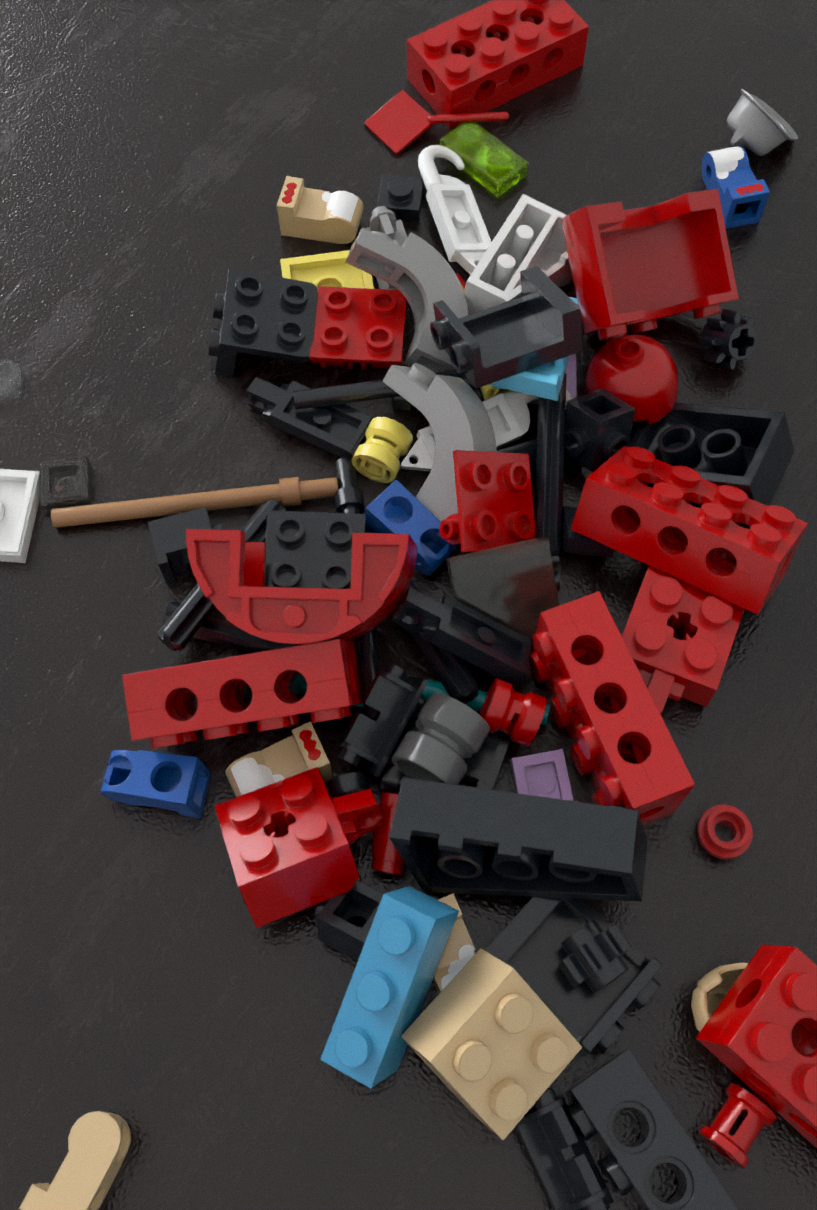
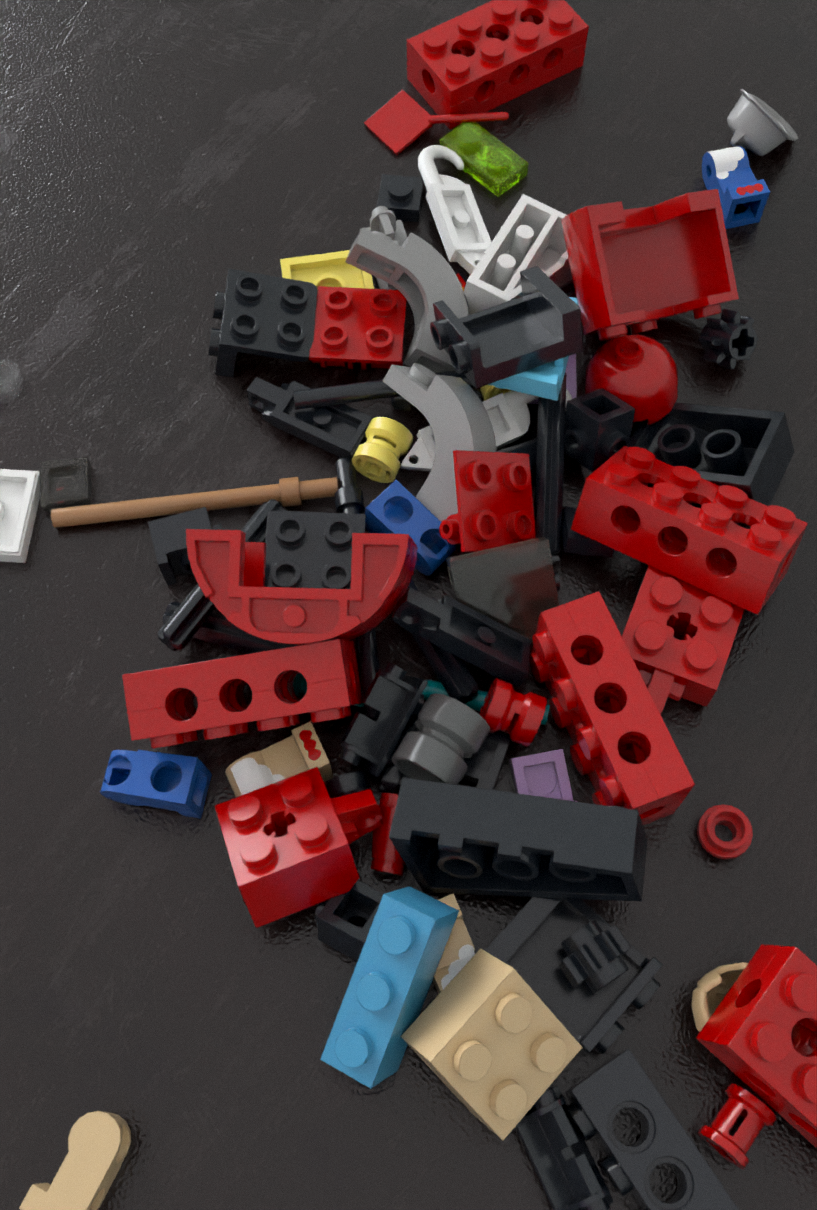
tan leg [276,176,364,244] -> none

